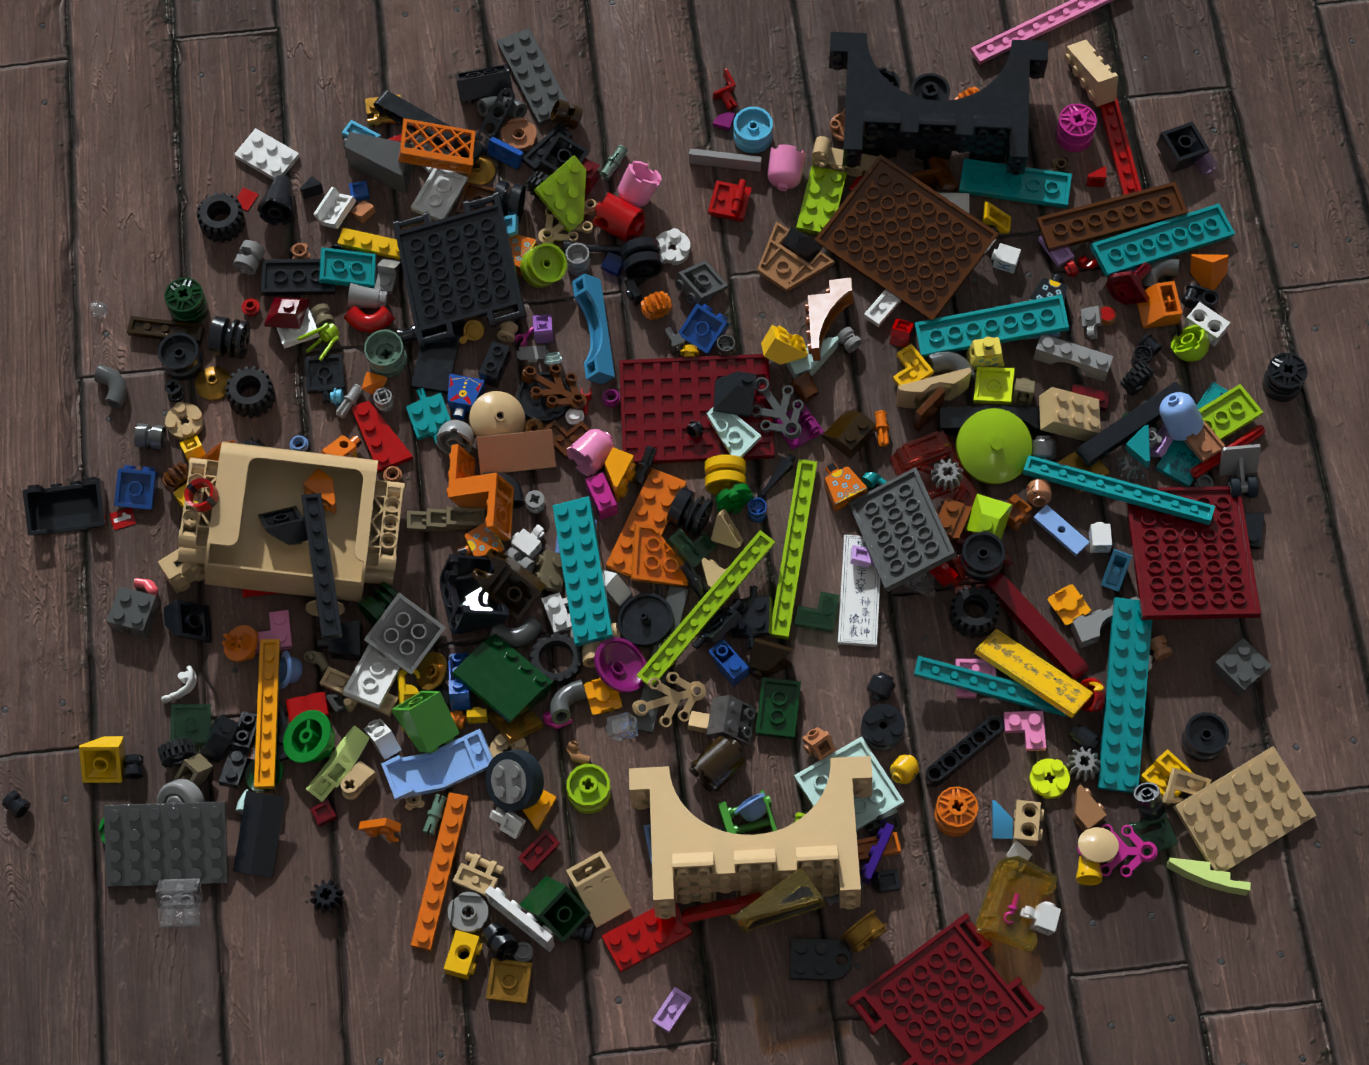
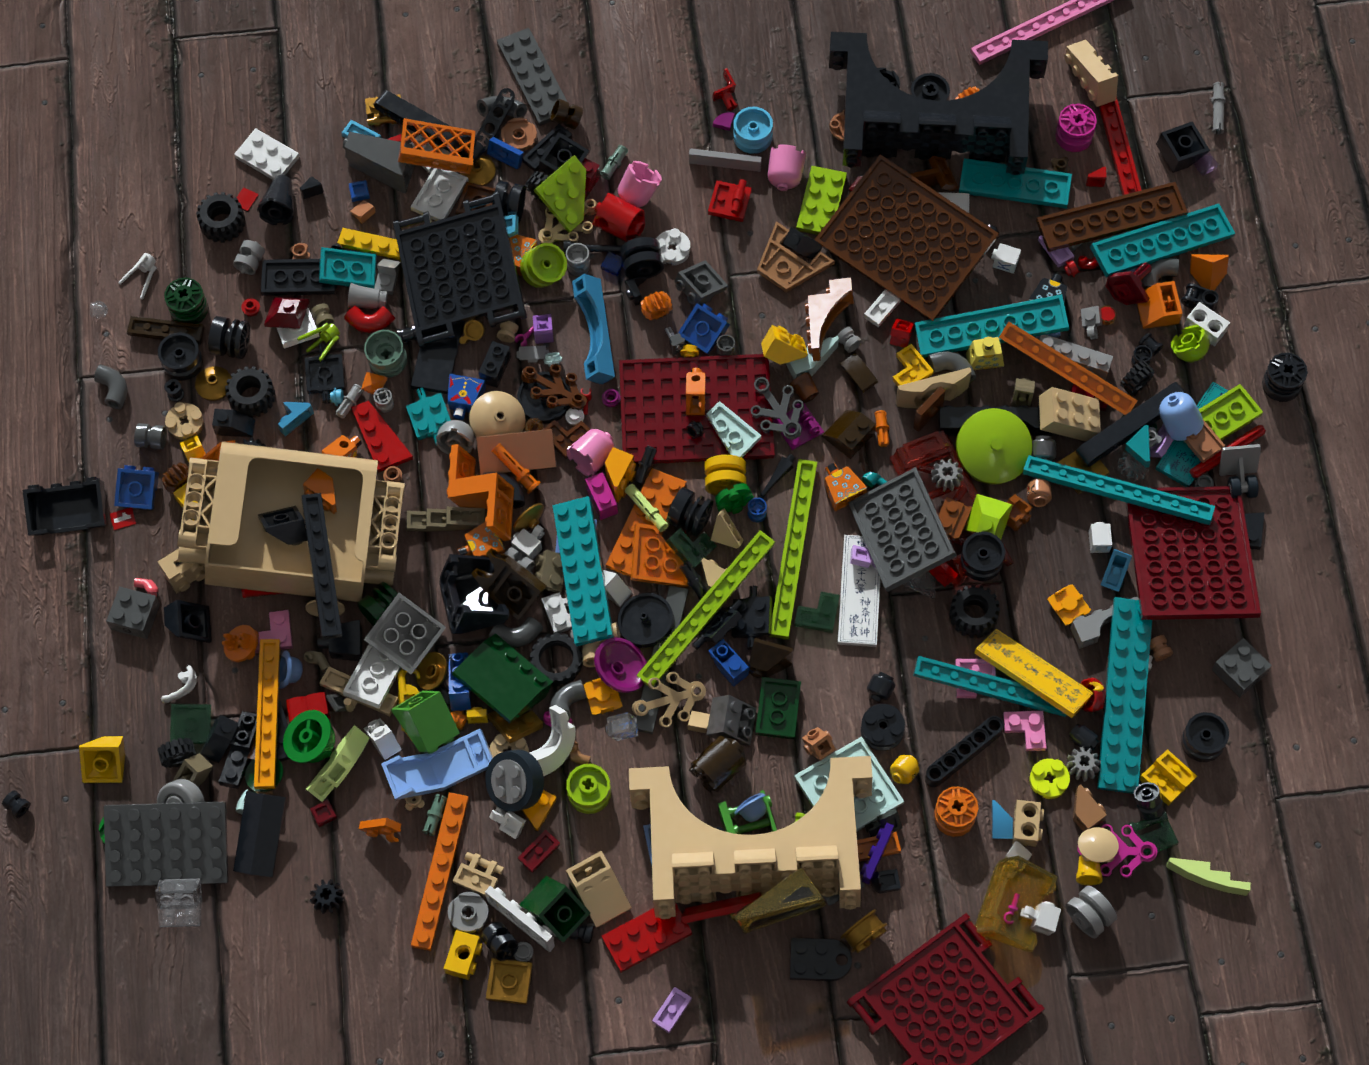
black wheel [123,754,144,779] -> none
red piece [184,478,219,512] -> none
medium blue plate [290,435,309,452] -> none
white bracket [314,187,356,229] -> none
tan piece [340,761,377,800] -> none
black slope [454,64,513,103] -> none
light grey wheel [525,490,545,514] -> none
black slope [713,371,756,417] -> none
tan beam [811,136,878,177] -> none
neon yellow plate [973,367,1015,405] -> none
yellow slope [982,200,1011,234] -> none
dark red beam [984,573,1089,681] -> none
light blue tile [1033,505,1089,557] -> none
tan plate [1162,768,1211,804] -> none
tan plate [1173,746,1316,872] -> none
none -> white plant [118,253,157,300]
none -> black slope [212,409,255,438]
none -> dark azure slope [278,402,314,436]
none -> orange pin [491,443,541,494]
none -> pearl gold dish [513,503,544,532]
none -> white arch [530,705,576,776]
none -> yellowish green pin [625,484,669,532]
none -> orange torso [686,368,705,415]
none -> dark brown slope [840,353,878,393]
none -> orange plate [999,322,1138,415]
none -> light grey wheel [1065,885,1118,938]
none -> light grey pin [1211,82,1226,135]

